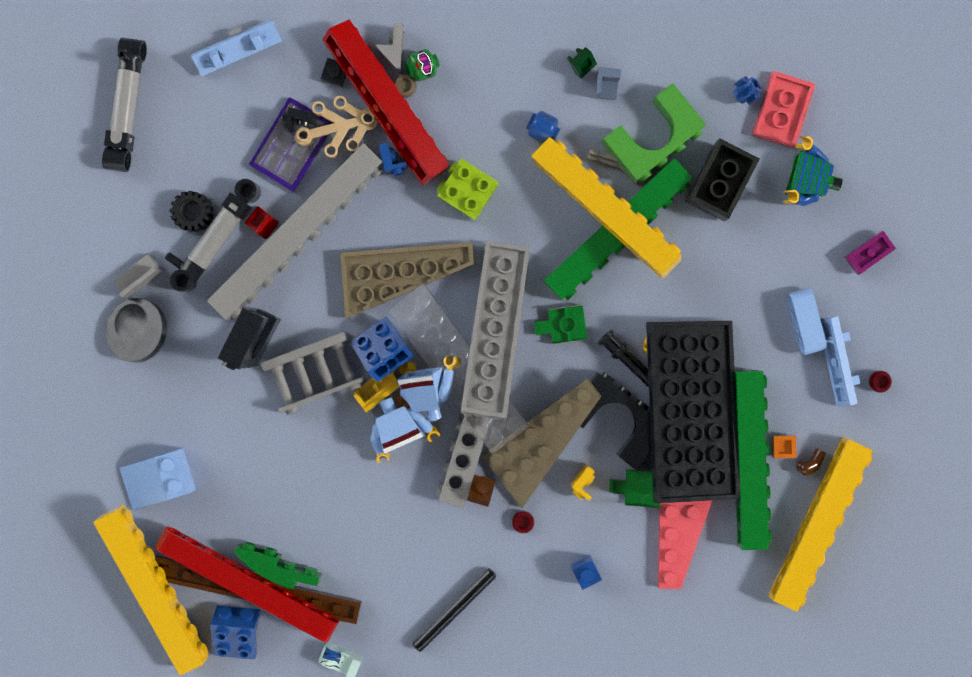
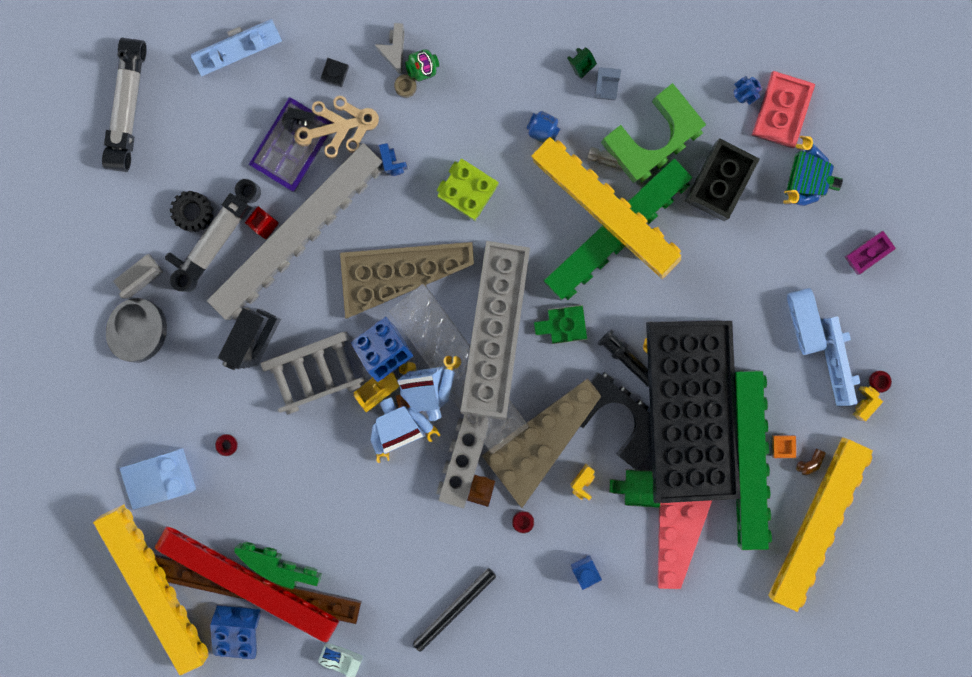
red brick [322,19,450,186] -> none
none -> dark red plate [215,434,238,456]
none -> yellow bracket [852,386,883,422]

